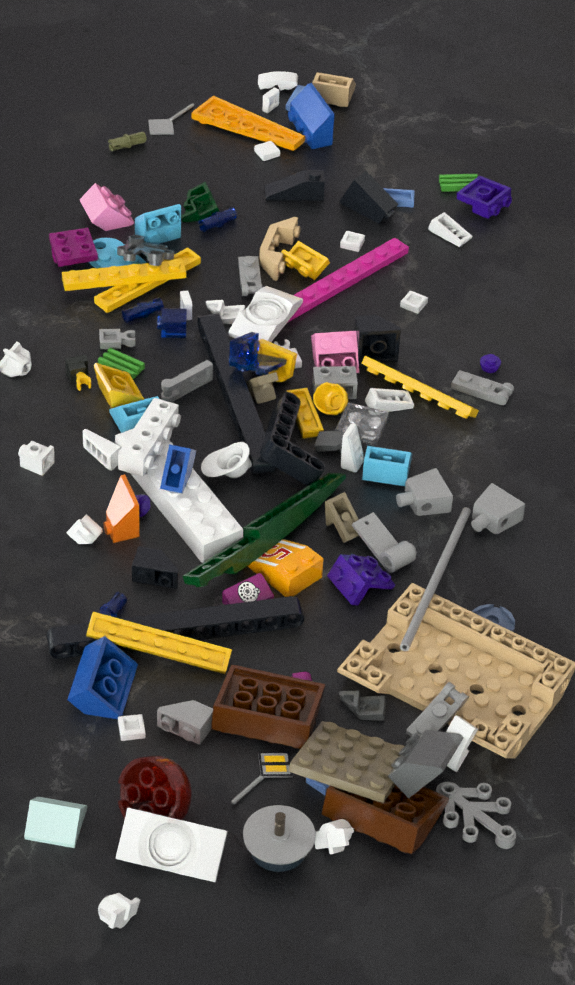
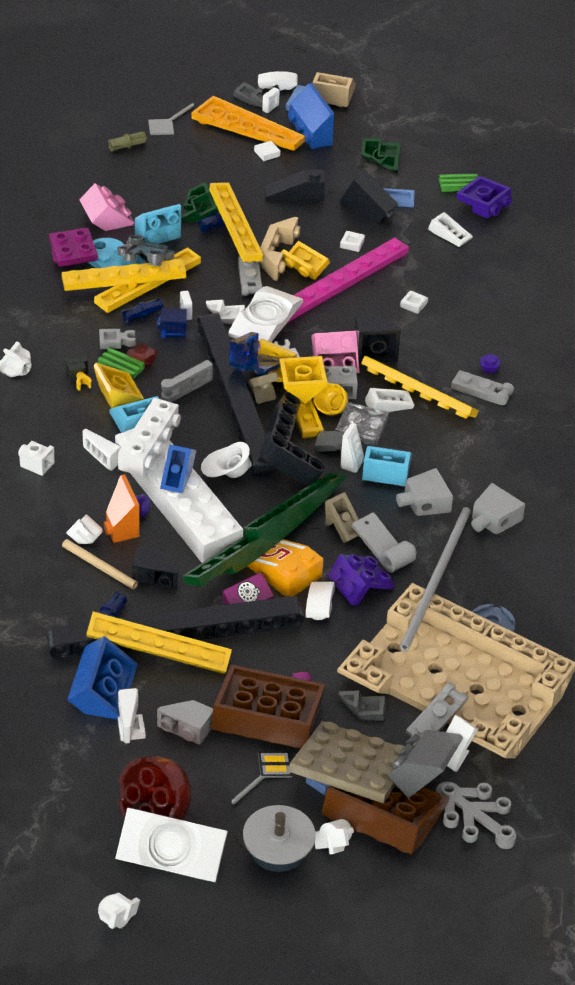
light aqua slope [24,797,87,848] -> none
none -> tan piece [62,539,138,590]
none -> white slope [118,688,138,743]
none -> clear red slope [127,344,158,365]
none -> yellow plate [209,183,263,262]
none -> dark grey slope [233,82,263,107]
none -> yellow slope [279,356,327,404]
none -> white slope [305,582,335,620]
none -> dark green slope [361,138,401,172]

